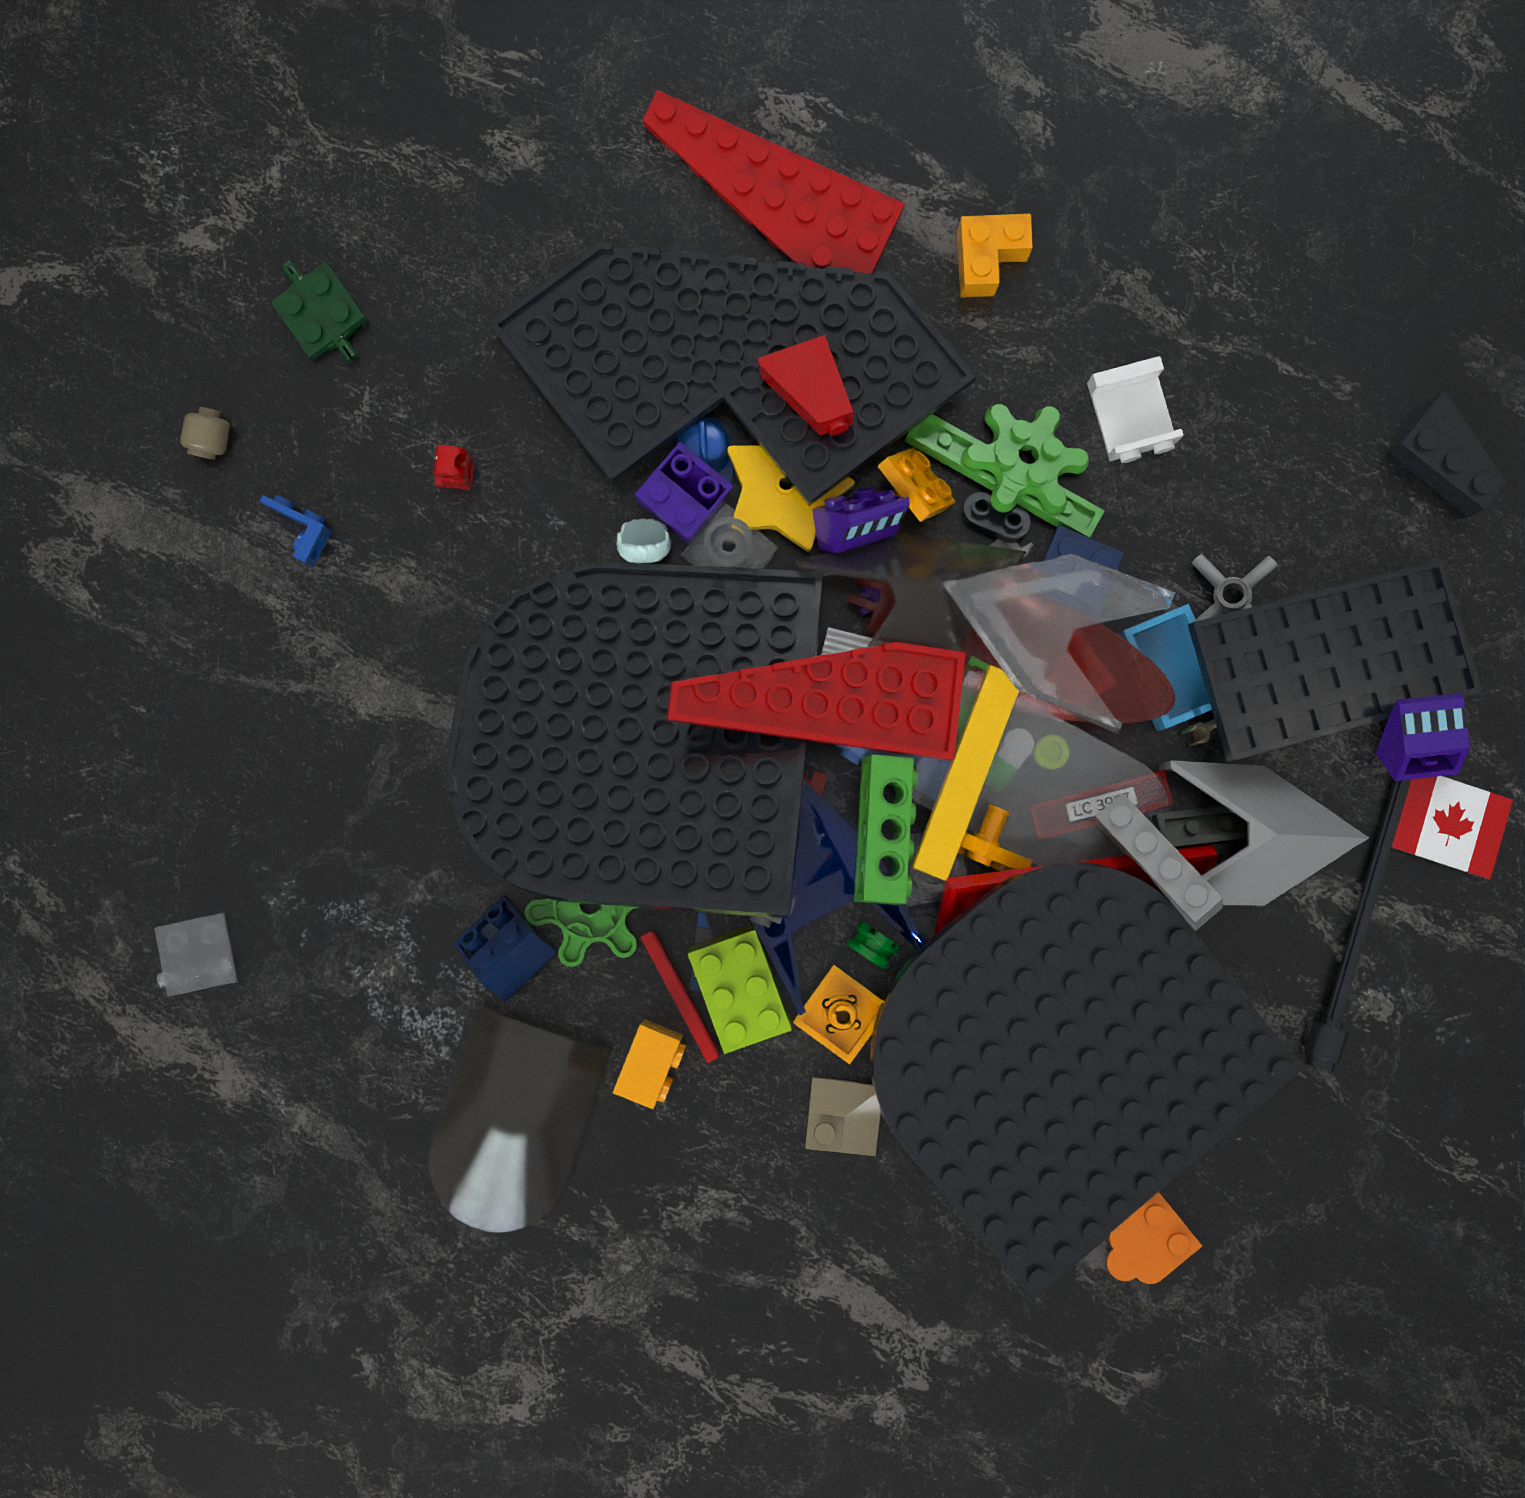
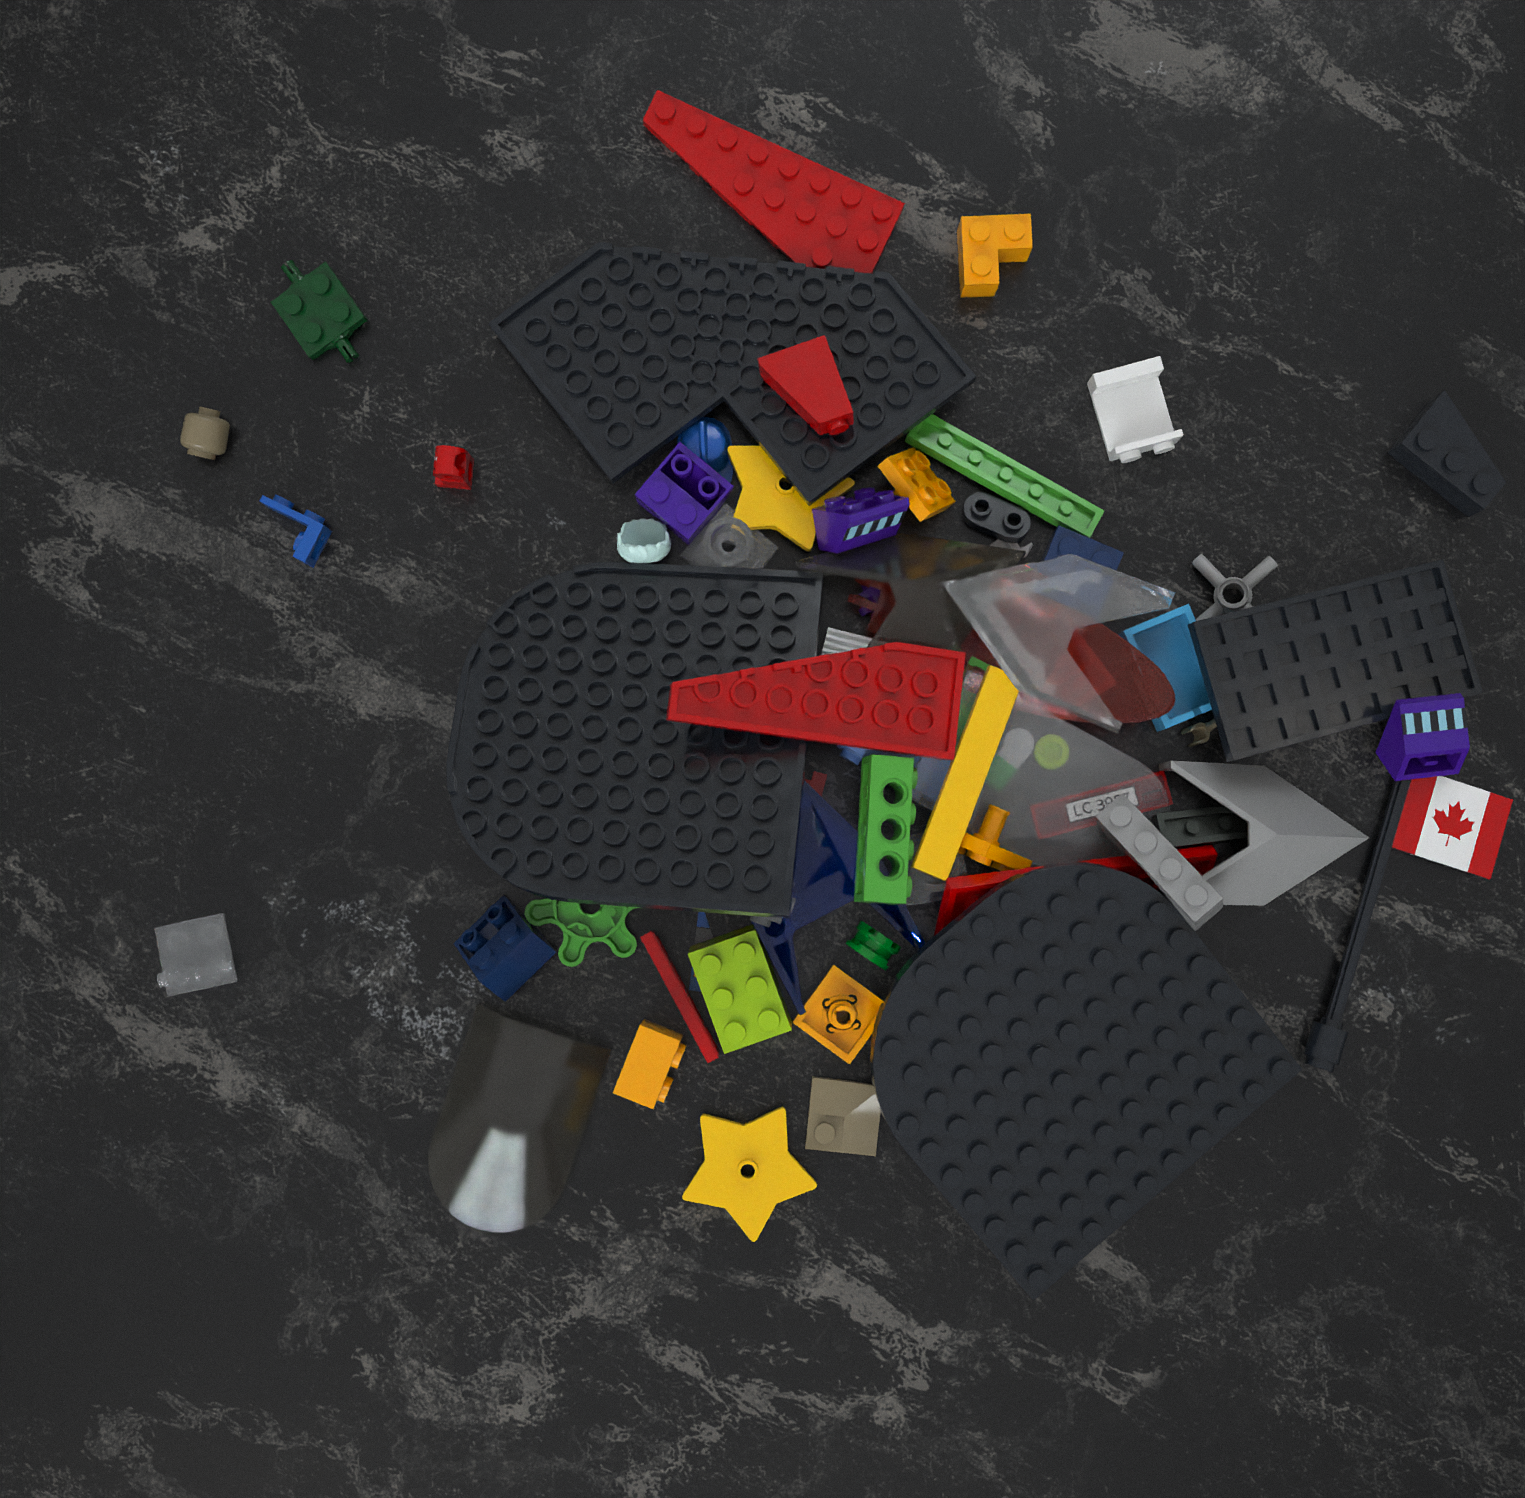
bright green plate [962,404,1089,514] -> none
orange plate [1106,1192,1202,1284] -> none
none -> yellow plate [682,1107,817,1242]

